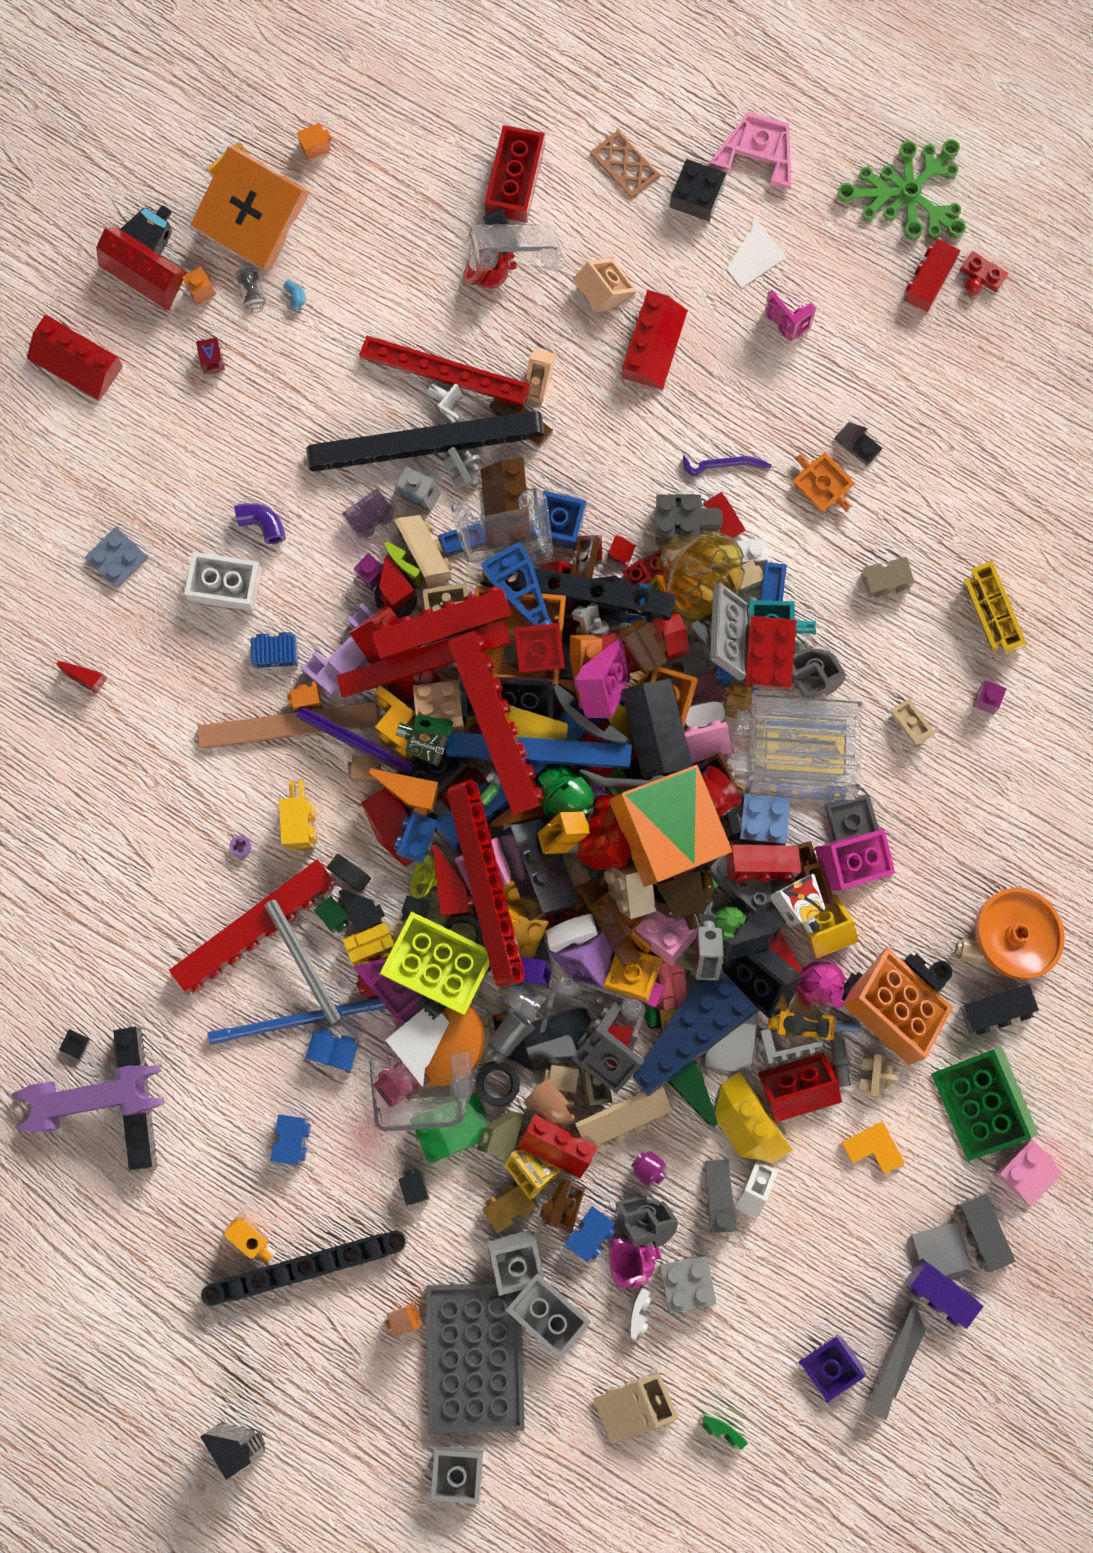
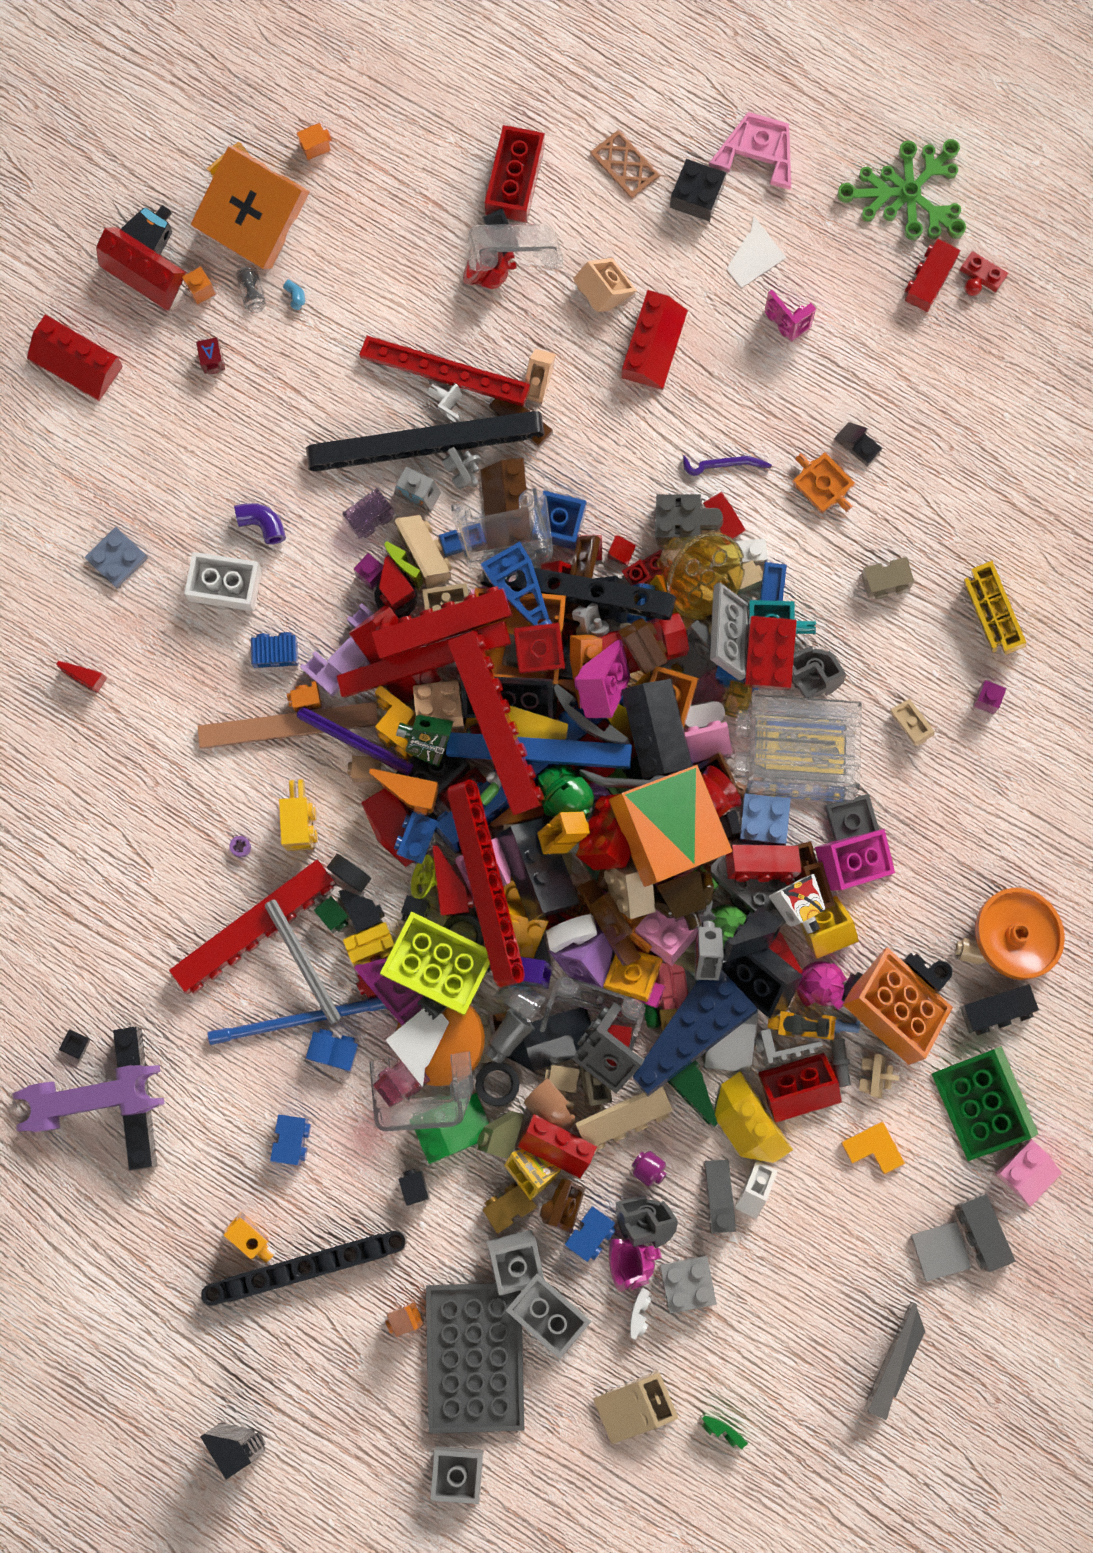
dark purple slope [798,1334,866,1403] -> none
dark purple brick [905,1258,984,1329] -> none

